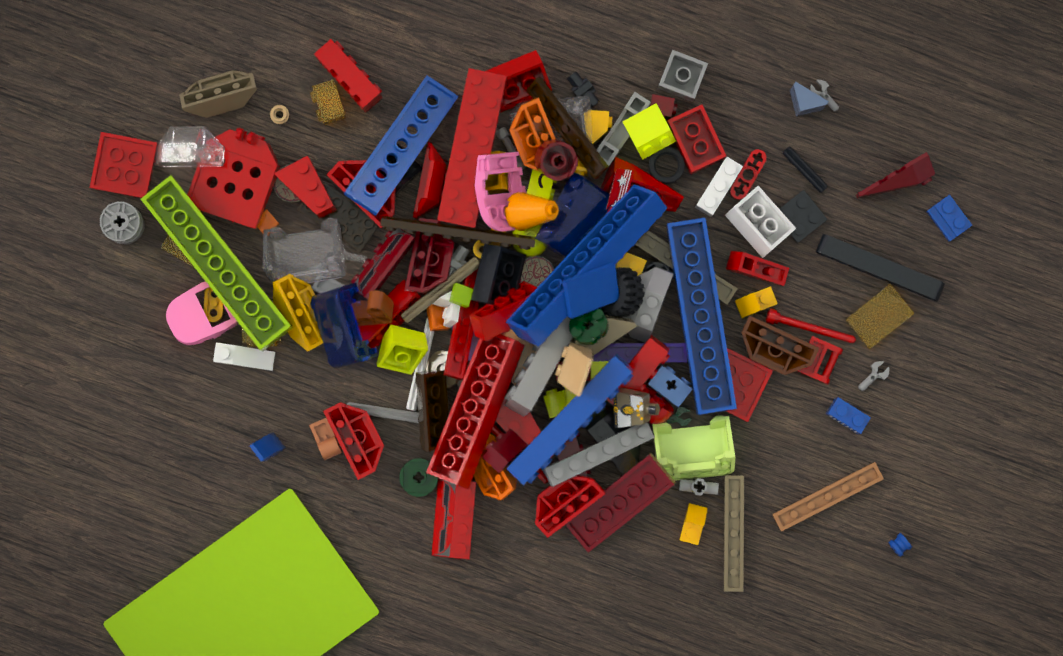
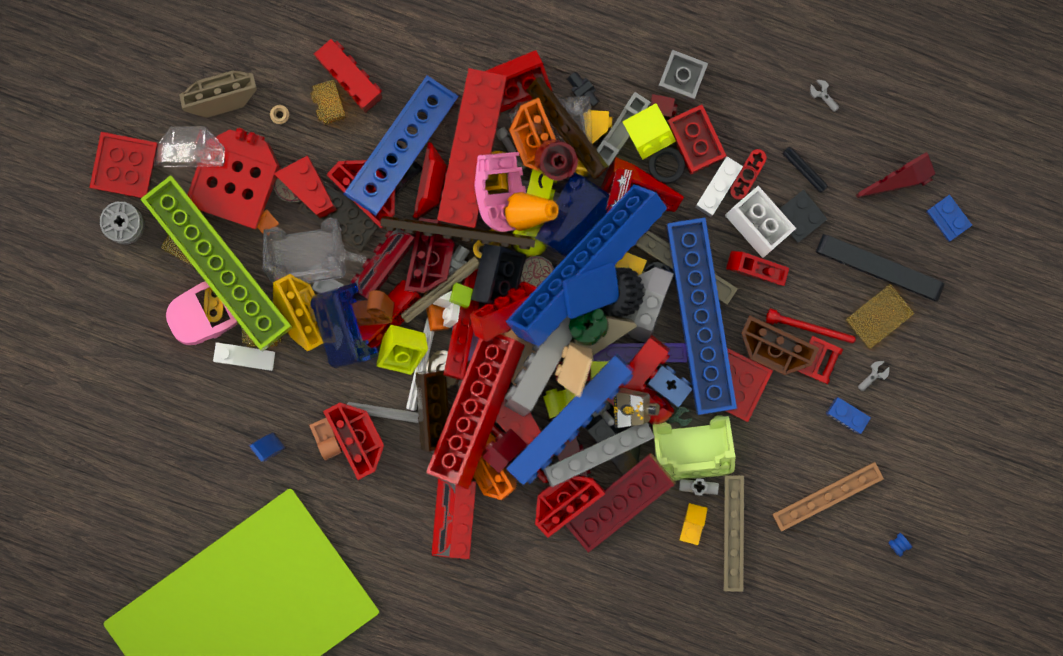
dark green plate [399,458,438,497] -> none
yellow slope [735,286,778,318] -> none
sand blue slope [790,82,829,117] -> none
none -> light grey bar [592,400,615,426]

